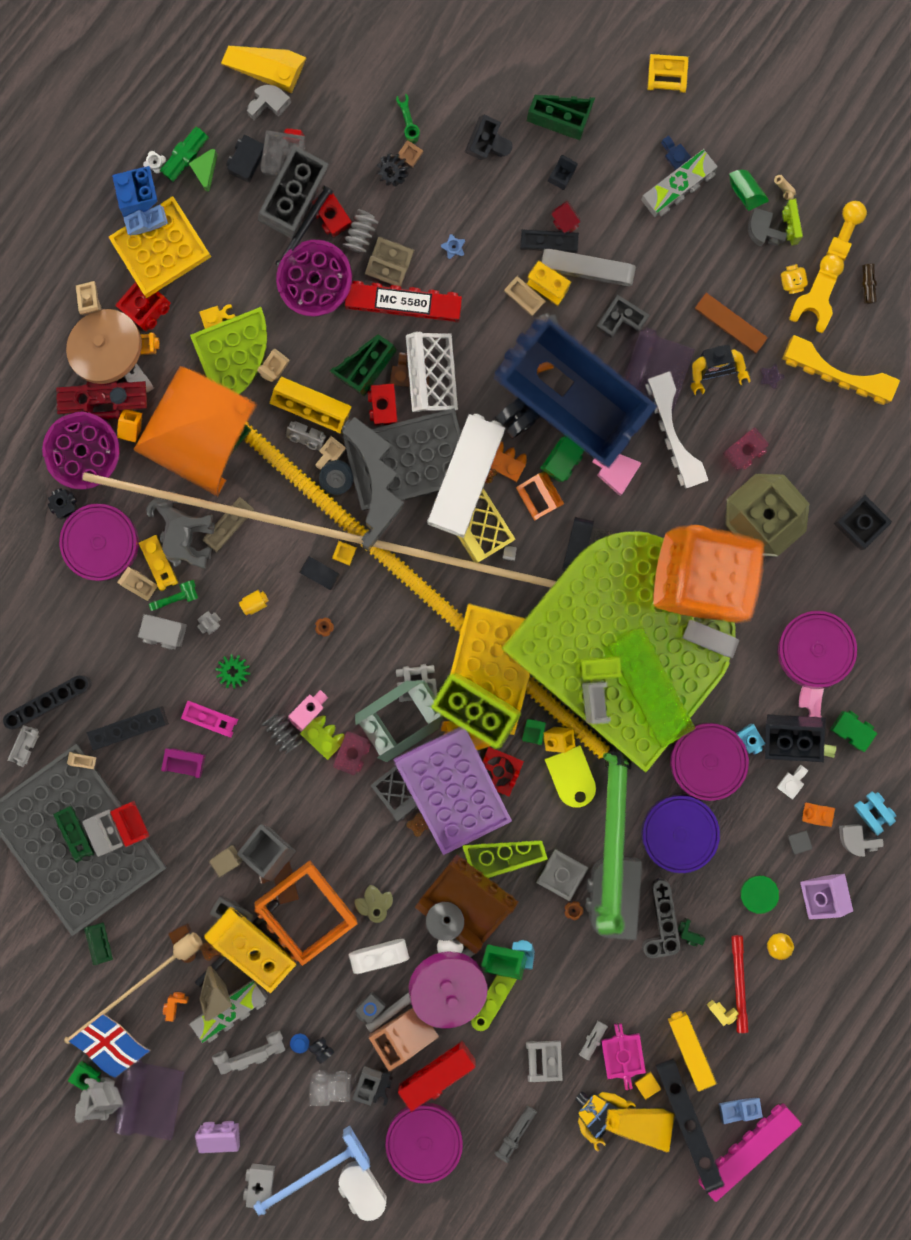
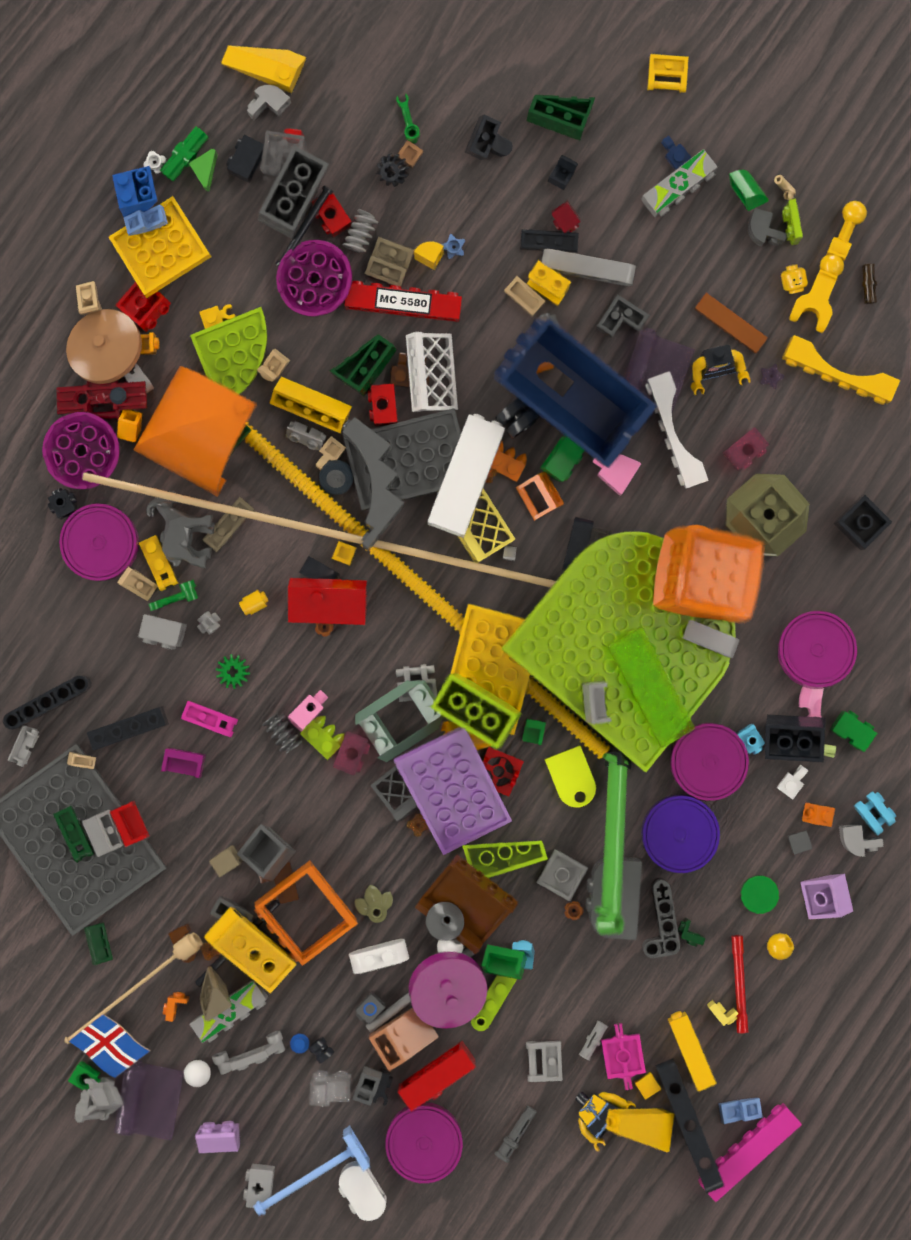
yellow brick [544,727,576,753] -> none
lime tile [581,656,622,680] -> none
none -> white piece [184,1060,211,1087]
none -> red brick [288,578,367,625]
none -> yellow brick [414,242,444,270]

